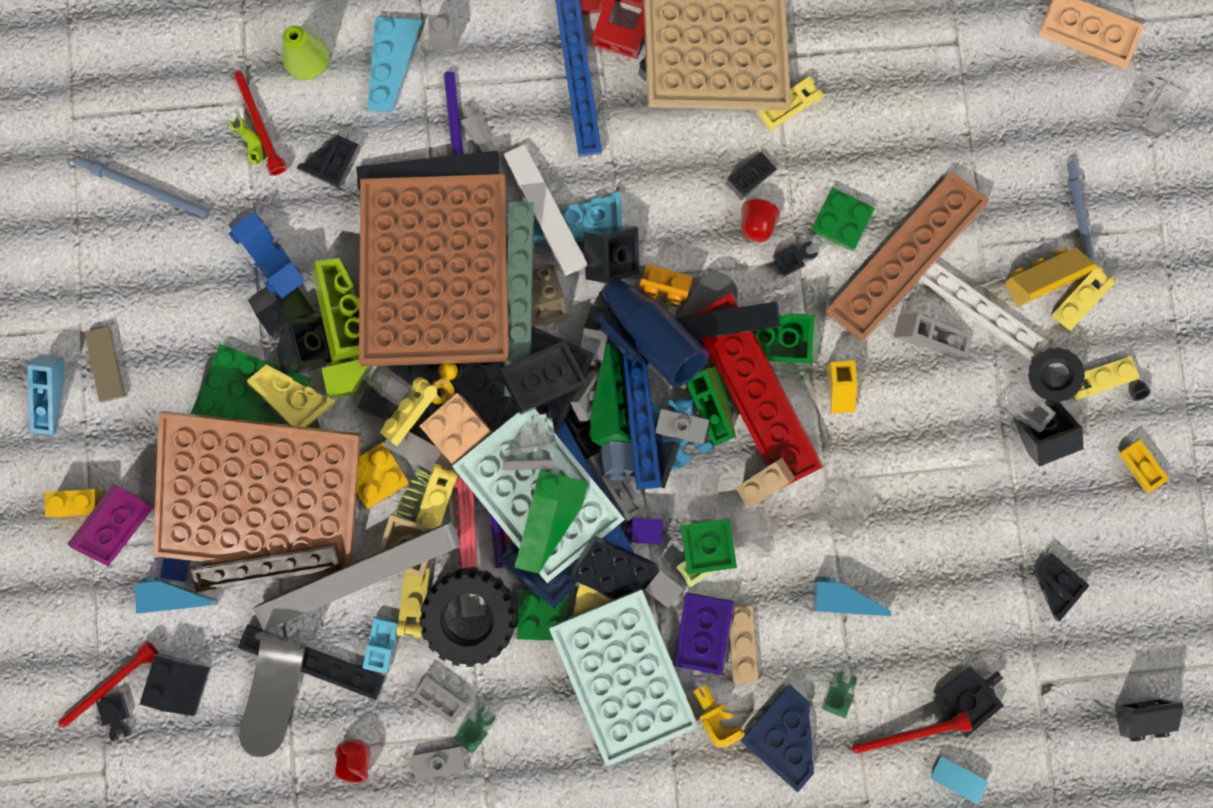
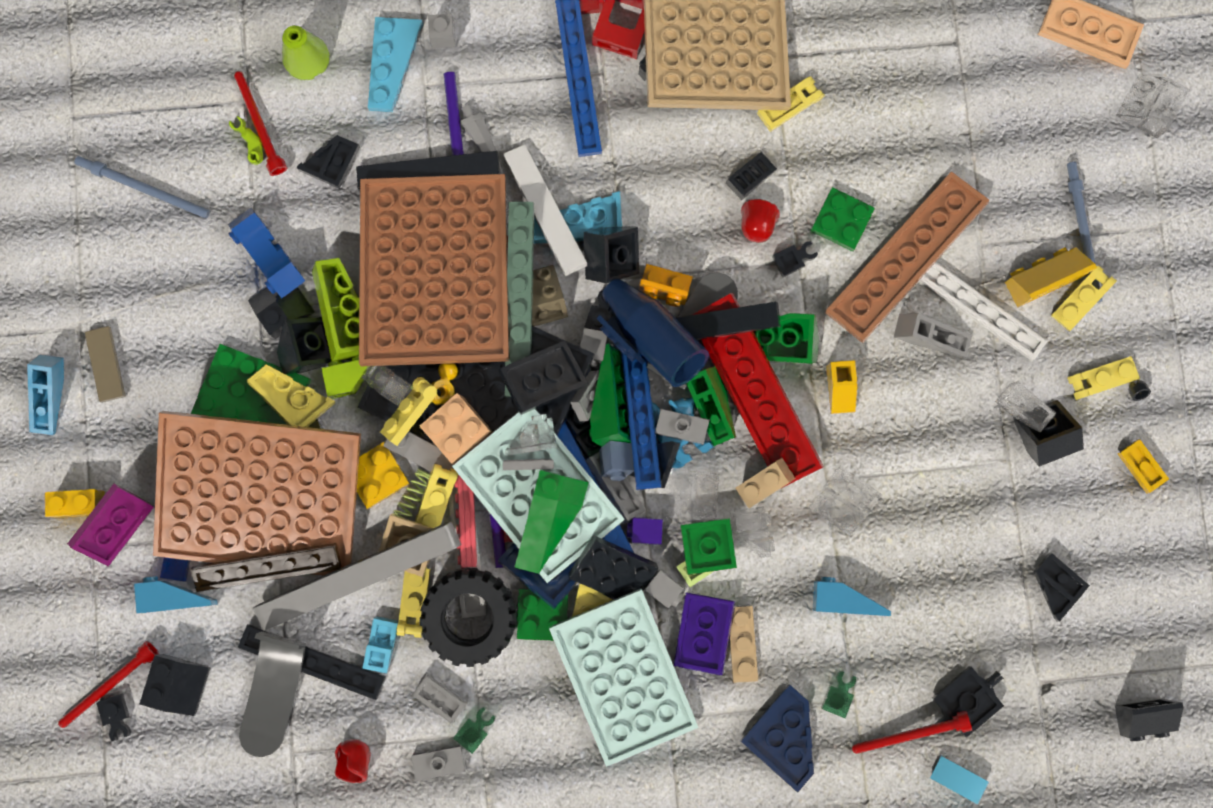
yellow piece [693,684,745,748] -> none
black tyre [1028,347,1085,402] -> none

